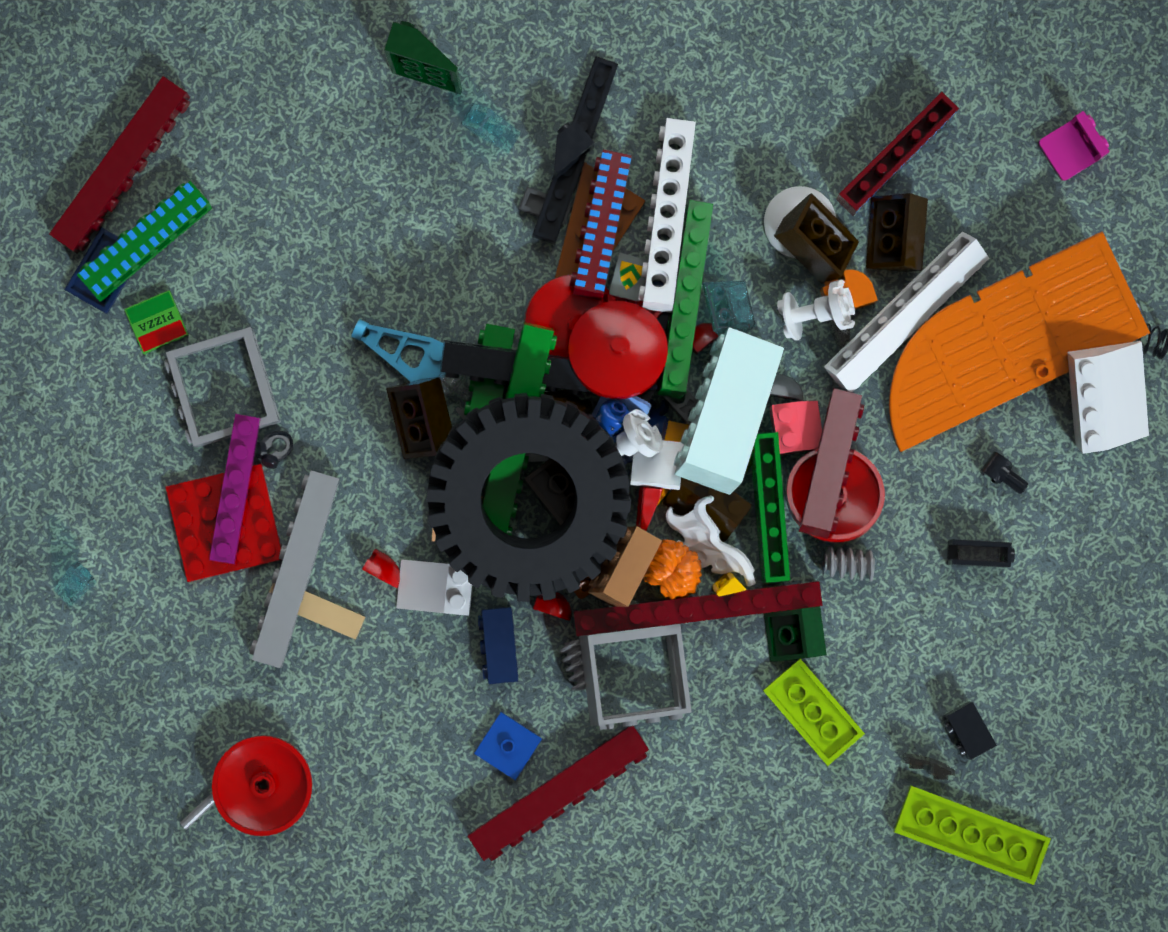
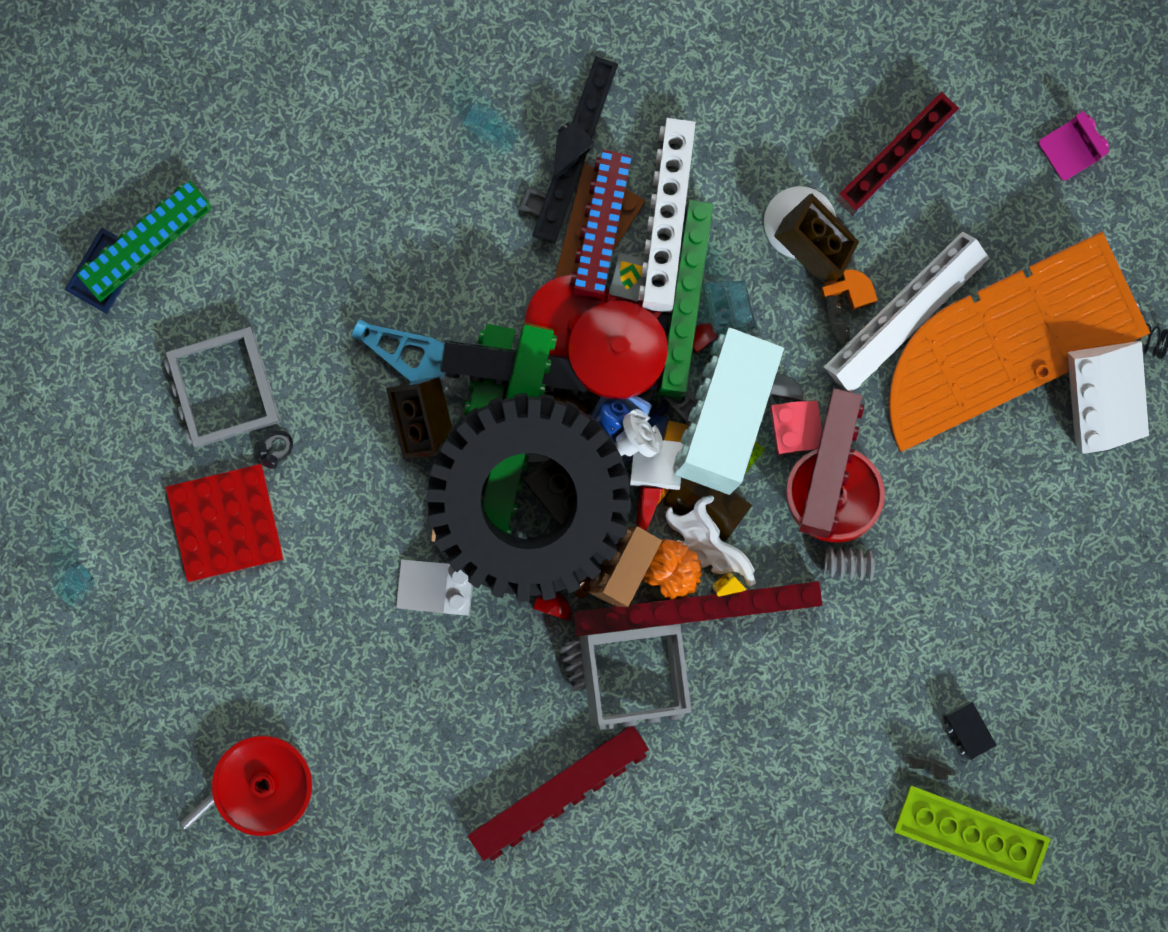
dark red brick [49,76,190,254] -> none
tile [124,290,189,355] -> none
magenta plate [209,414,261,564] -> none
light grey brick [249,470,340,668] -> none
tan tile [269,583,366,640] -> none
red brick [362,549,400,589] -> none
dark green slope [384,21,462,94] -> none
blue plate [474,712,542,780] -> none
dark blue brick [478,607,519,684] -> none
green brick [751,432,790,583] -> none
lime plate [762,659,865,766] -> none
dark green slope [764,606,827,662] -> none
white piece [777,280,855,341] -> none
dark brown slope [866,193,928,272] -> none
black window [947,539,1015,568] -> none
black axle [980,452,1028,494] -> none

